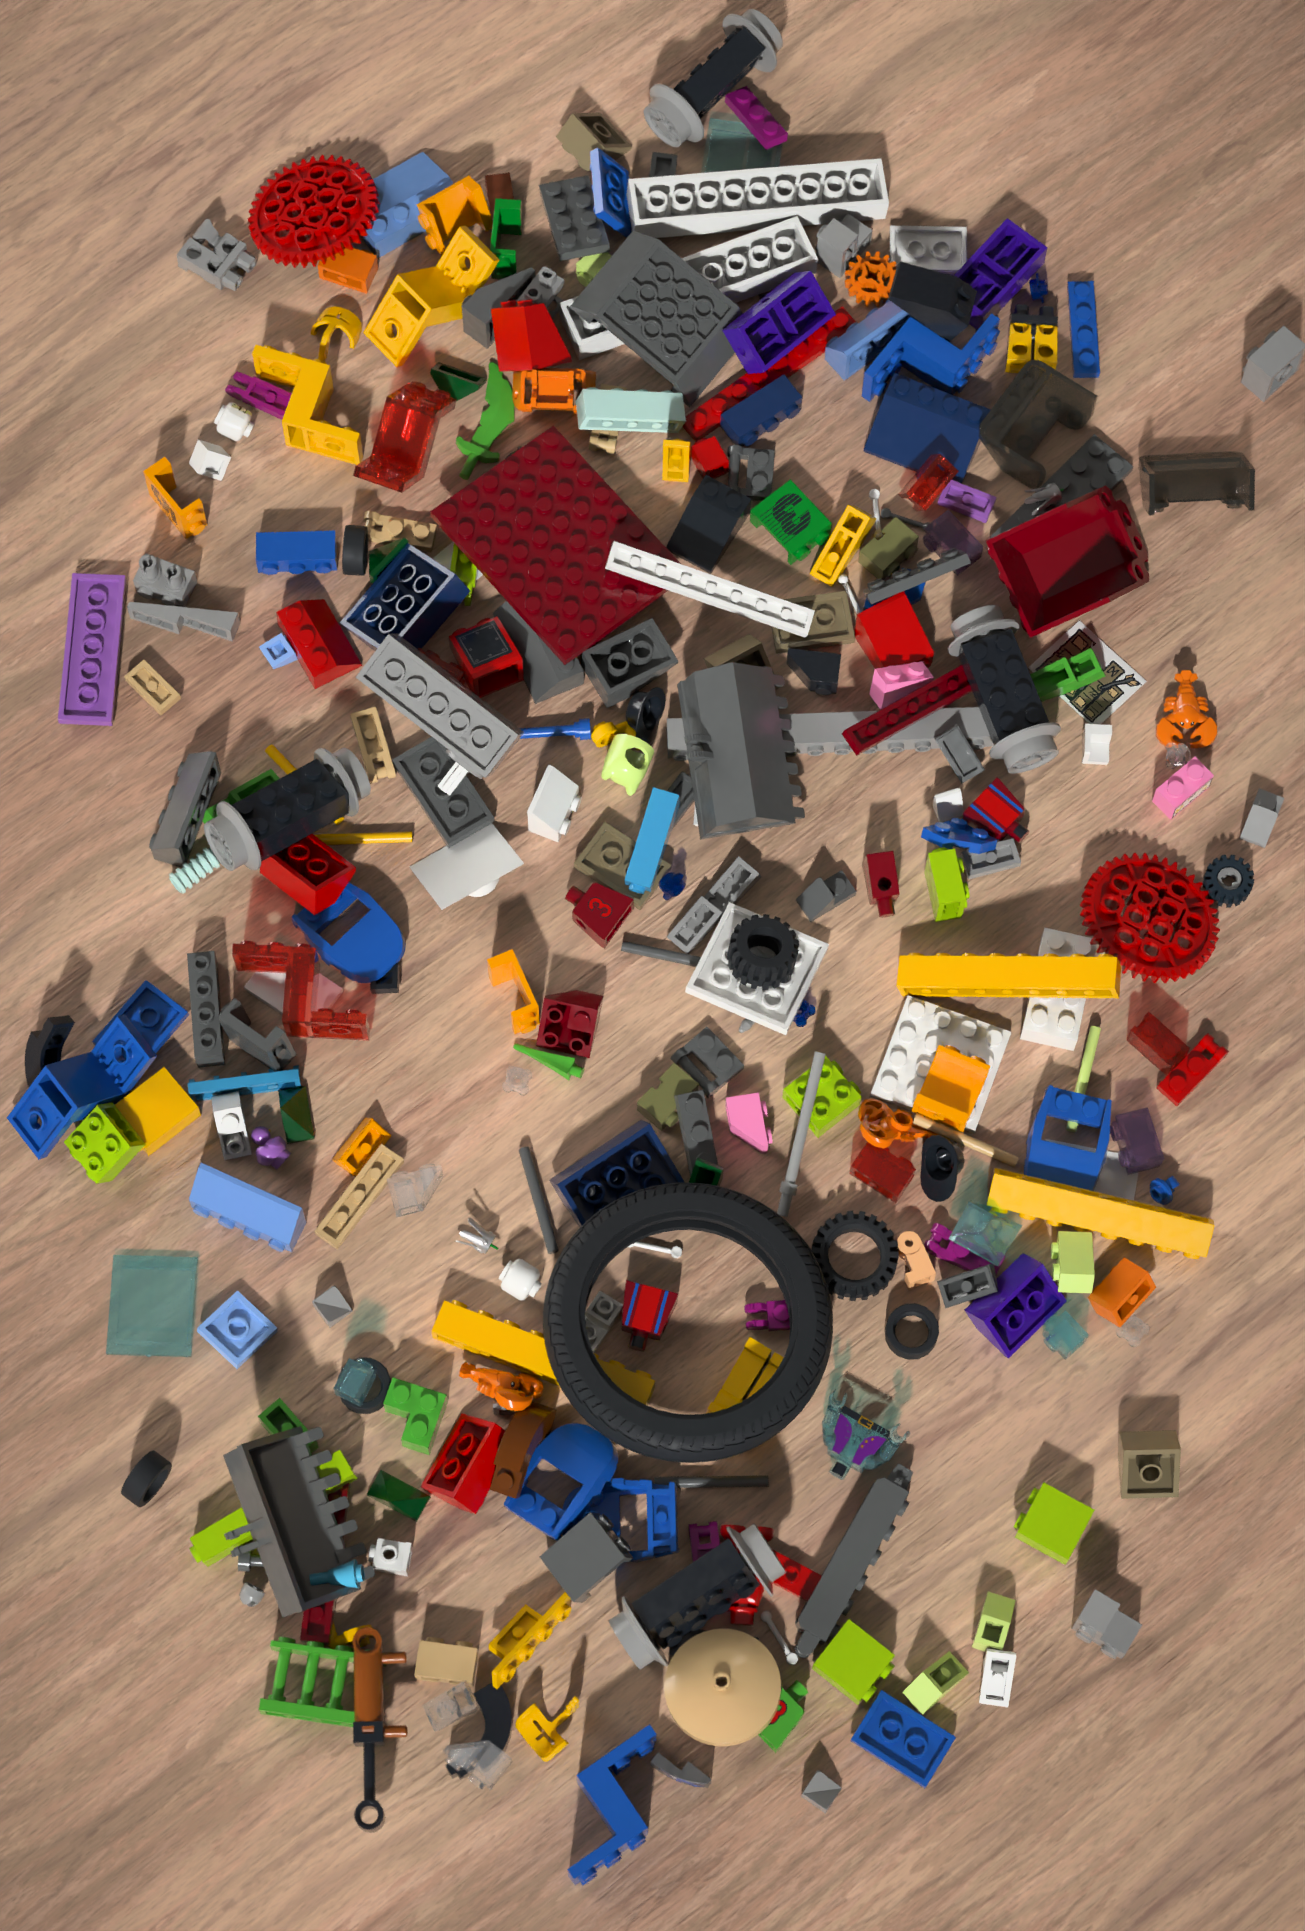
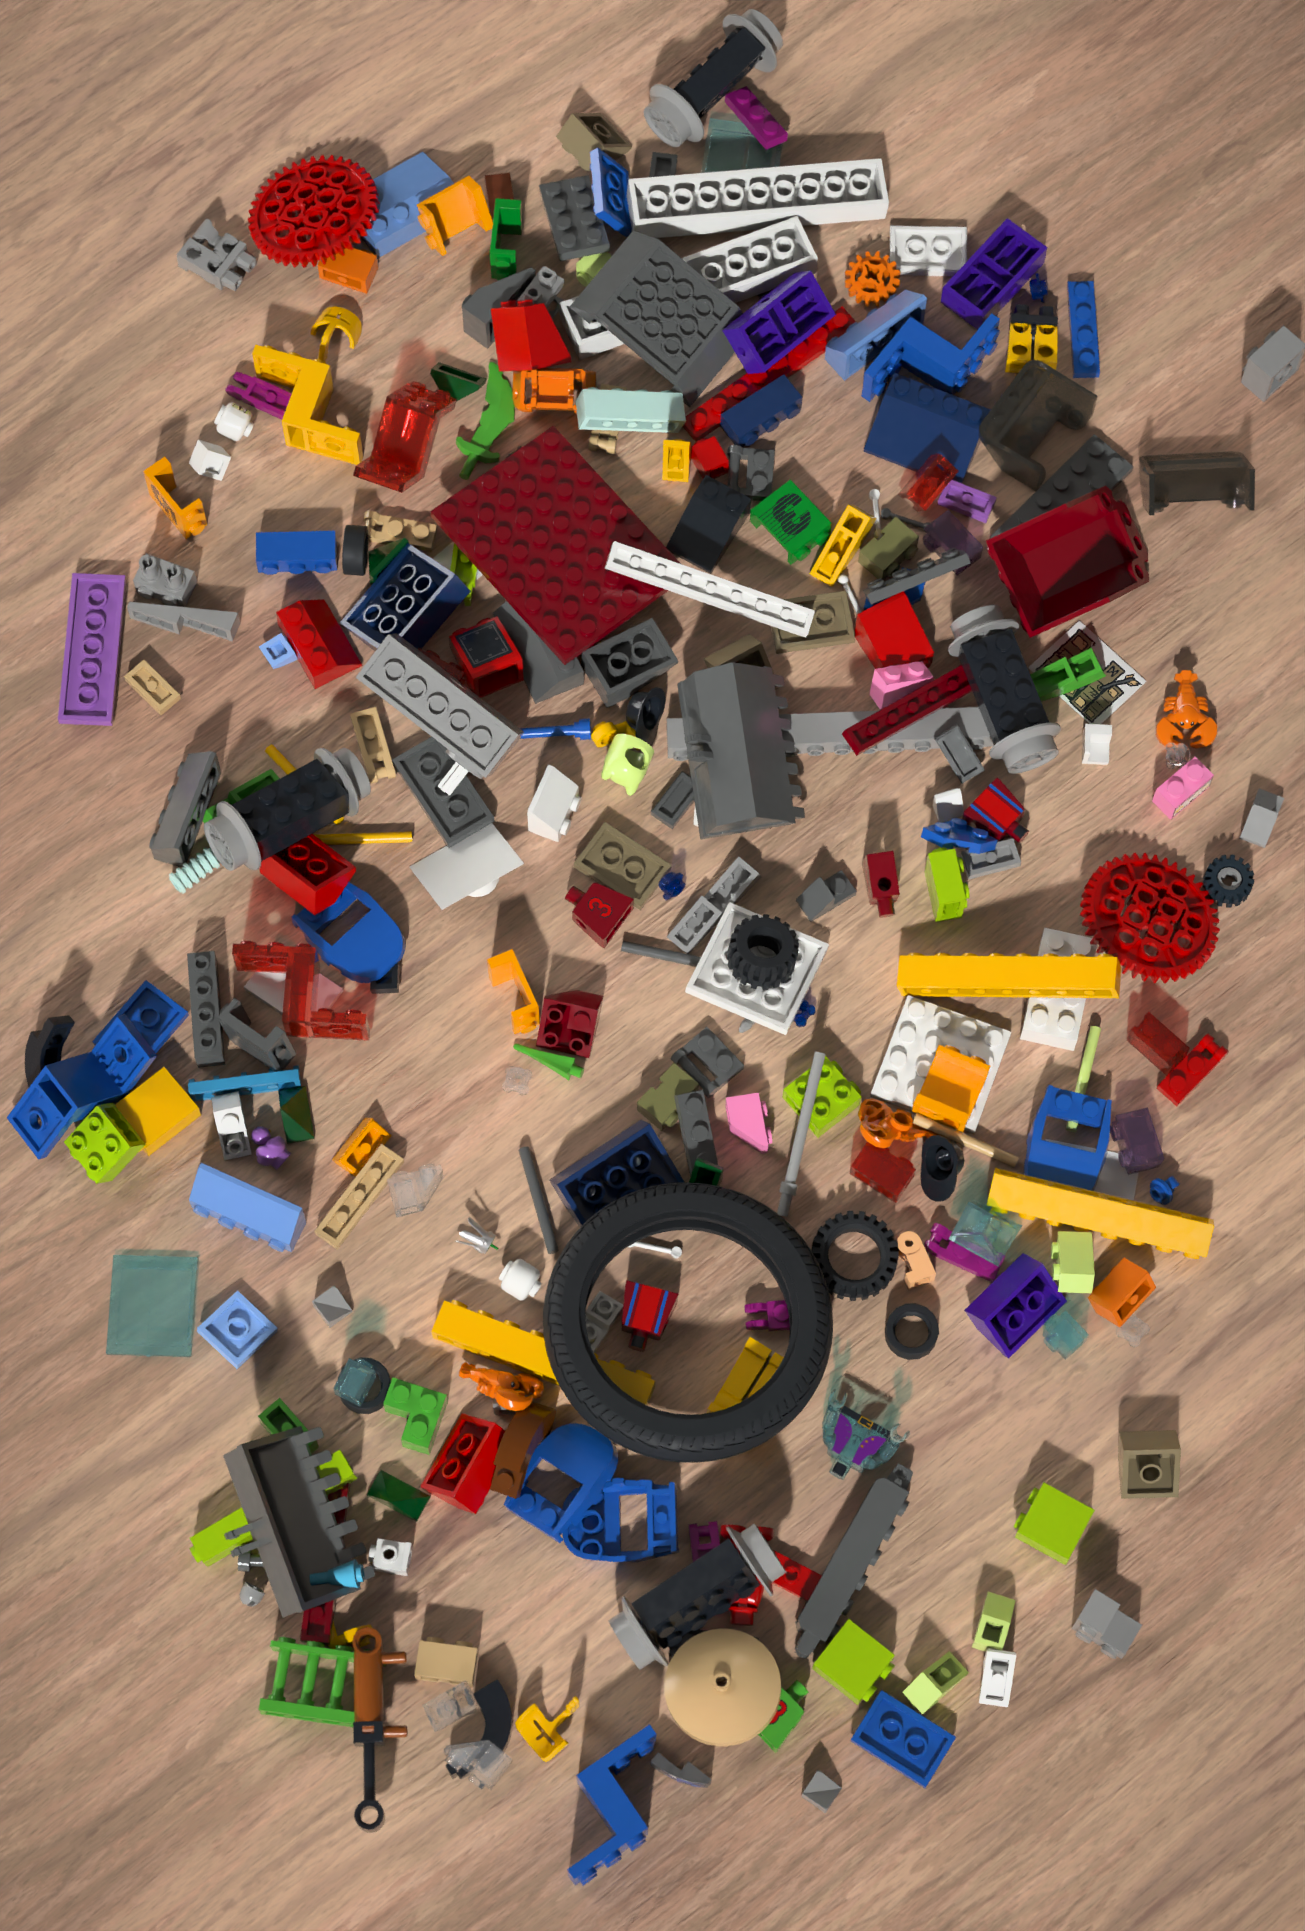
black tyre [121,1450,172,1508] -> none
yellow bracket [363,225,499,367] -> none
yellow bracket [489,1592,571,1689] -> none
dark grey panel [540,1512,633,1603] -> none
dark azure slope [624,787,680,894] -> none
dark grey bar [654,1475,769,1488] -> none
white hinge [761,1611,798,1665] -> none
black slope [787,648,841,695] -> none
light grey brick [815,214,872,278] -> none
black slope [888,262,977,342] -> none
dark grey slope [937,1264,998,1308] -> none
flat silver piece [1024,482,1064,516] -> none

